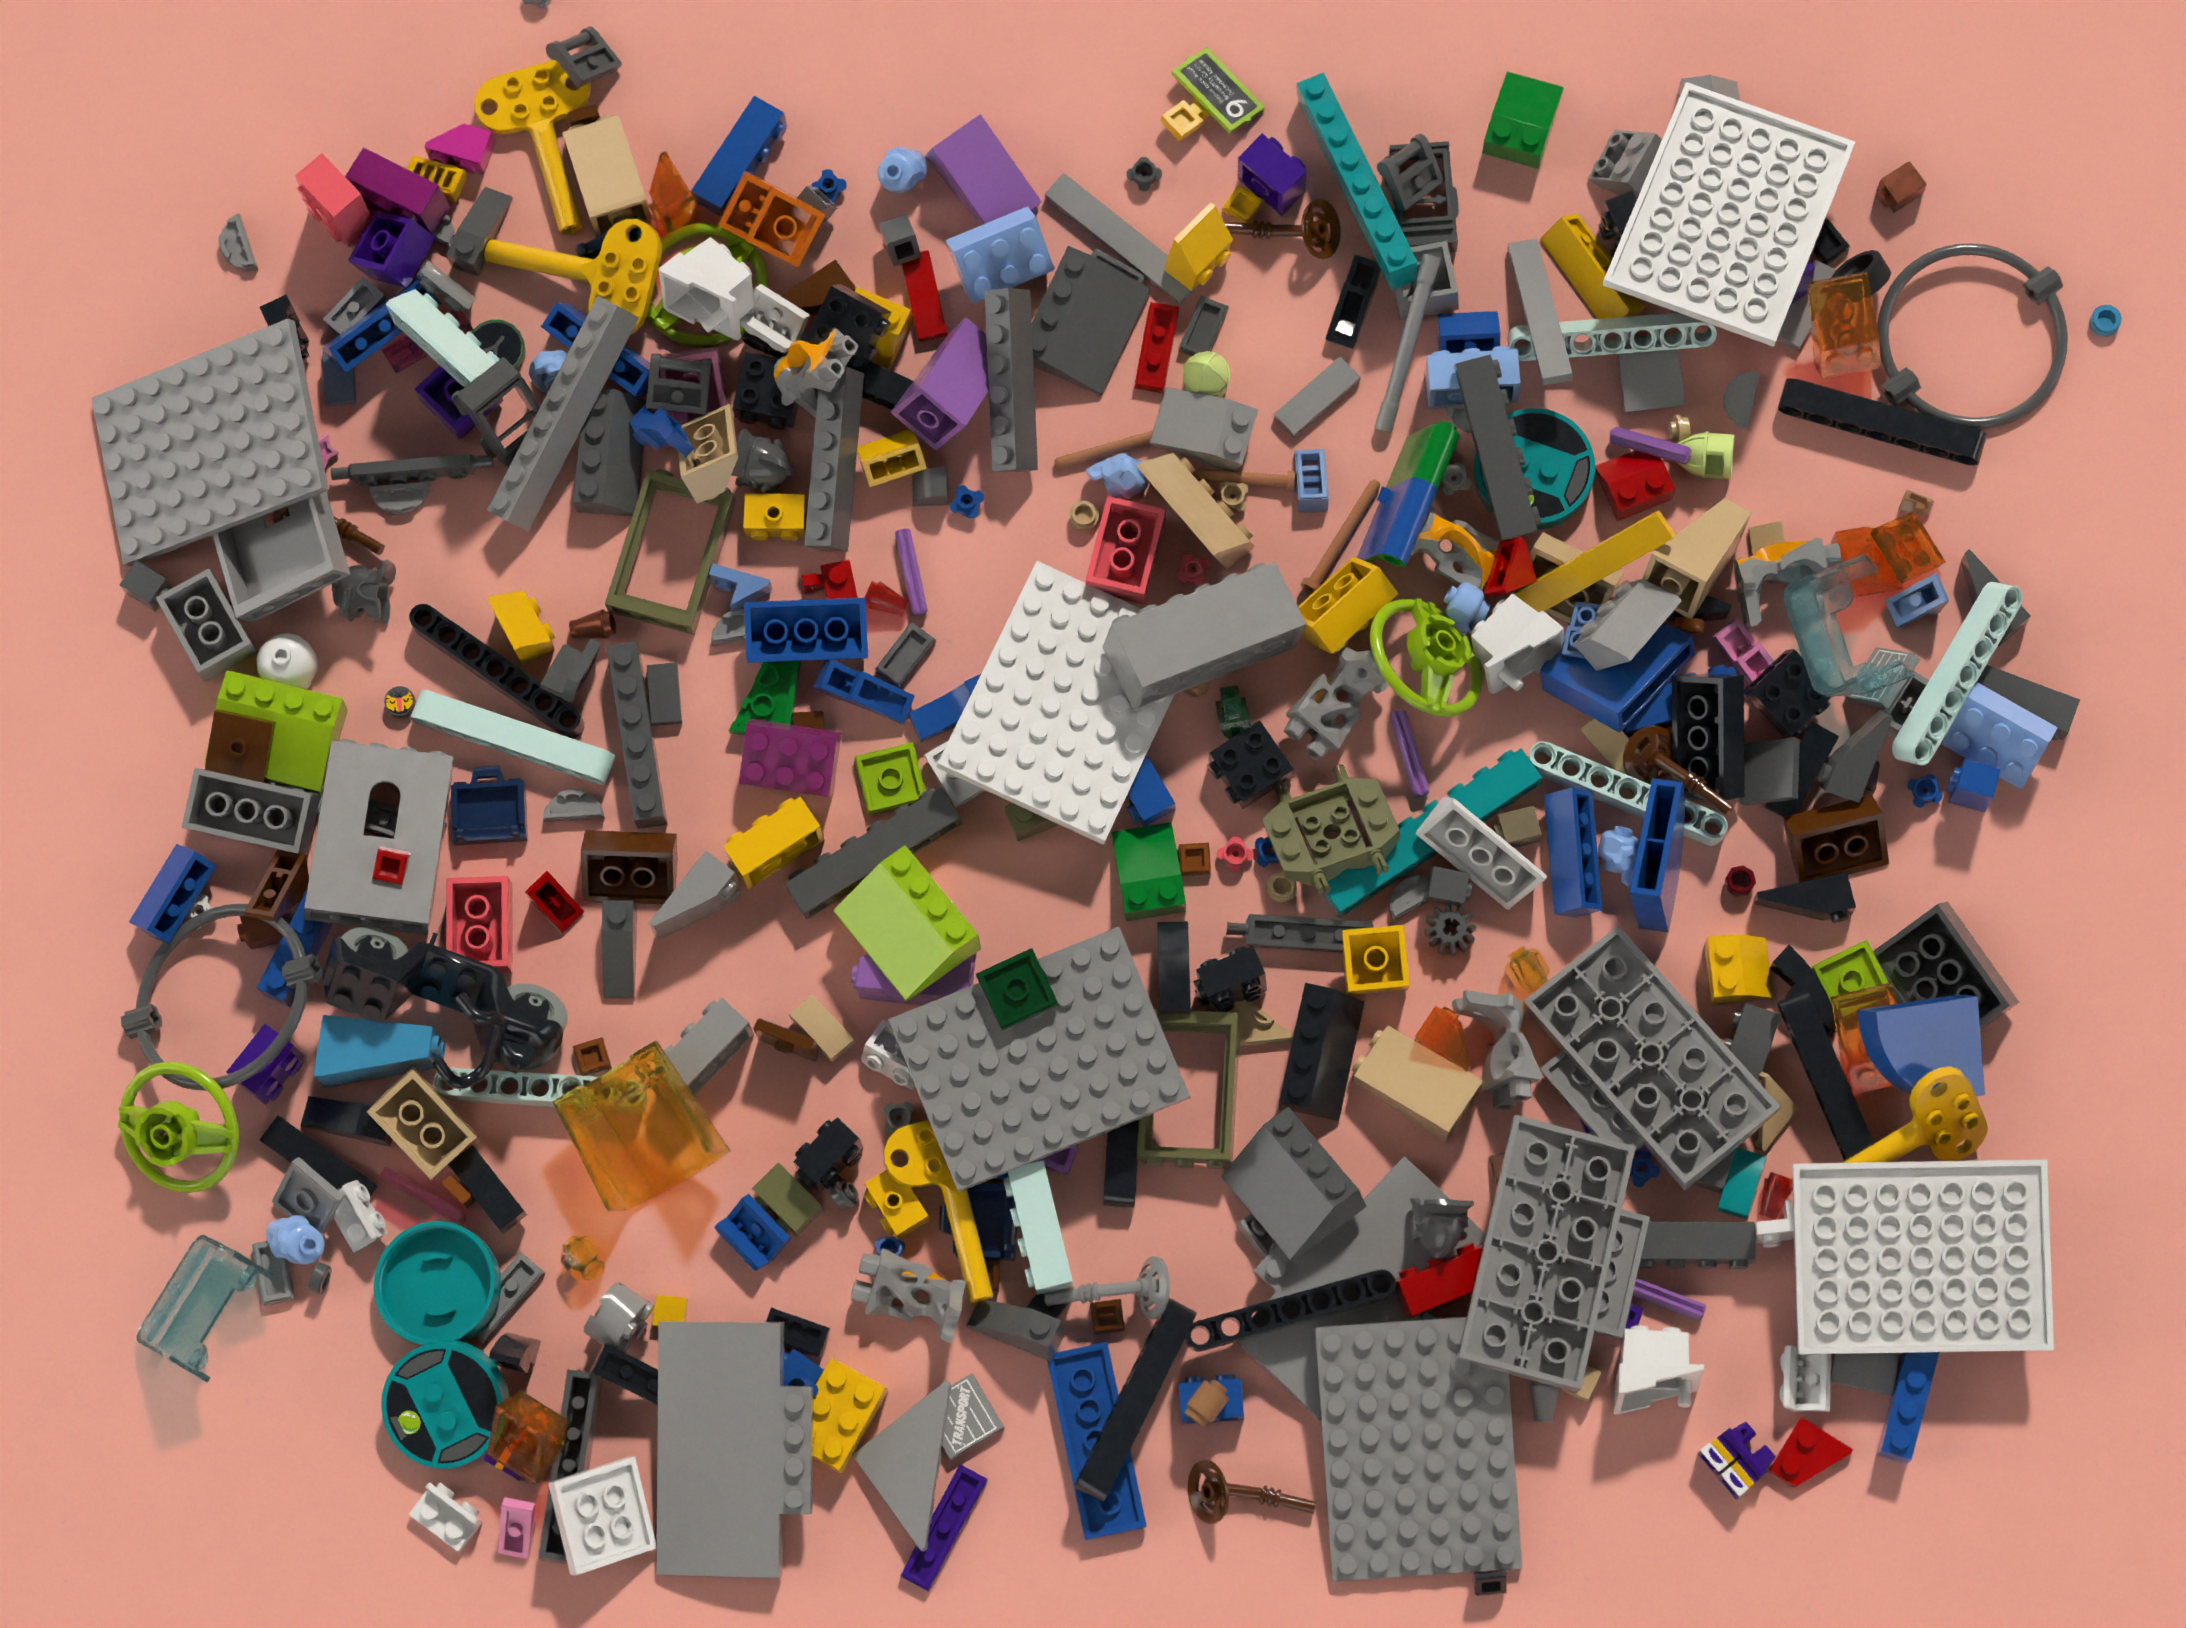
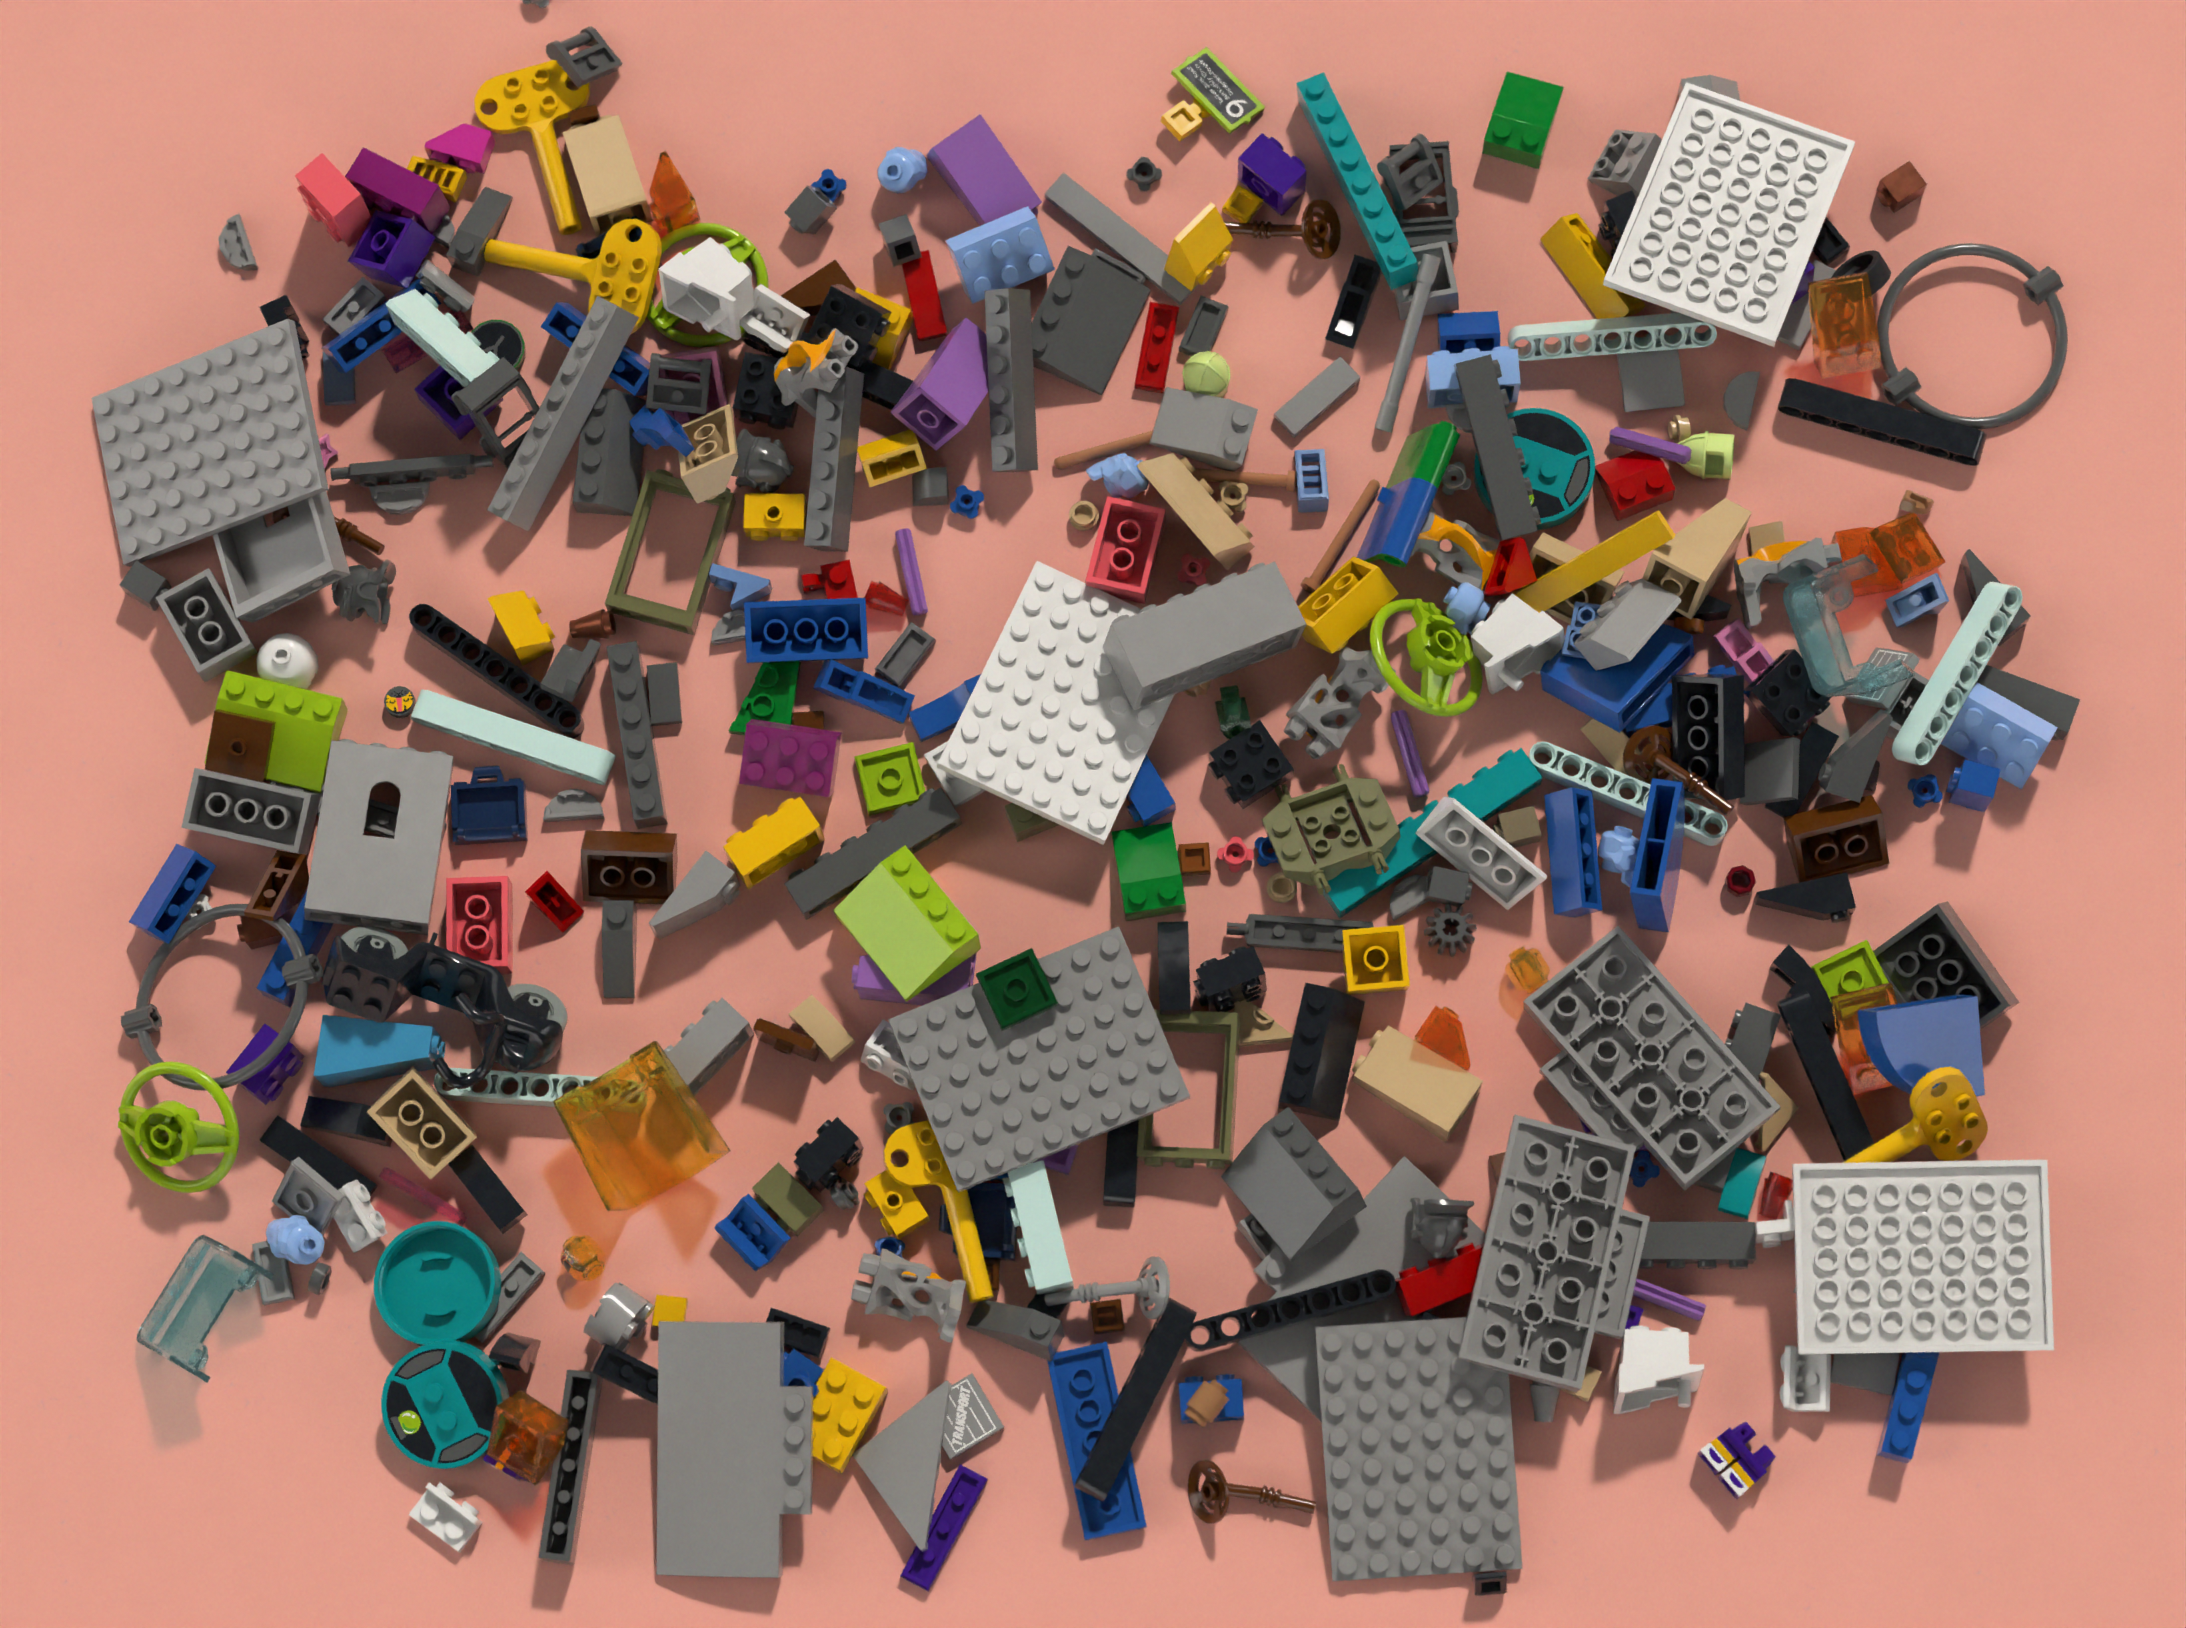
red slope [372,846,411,885] -> none
dark orange tile [442,1176,475,1209] -> none
bright pink slope [498,1497,539,1559] -> none
light blue head [529,350,567,393] -> none
white plate [548,1456,657,1575] -> none
dark orange tile [573,1037,612,1076] -> none
blue brick [691,95,787,217] -> none
orange slope [718,170,825,268] -> none
light grey hips [1452,990,1542,1110] -> none
light grey tile [1508,239,1573,385] -> none
yellow slope [1704,934,1773,1004] -> none
red wing [1768,1417,1854,1488] -> none
dark azure tile [2090,305,2122,337] -> none

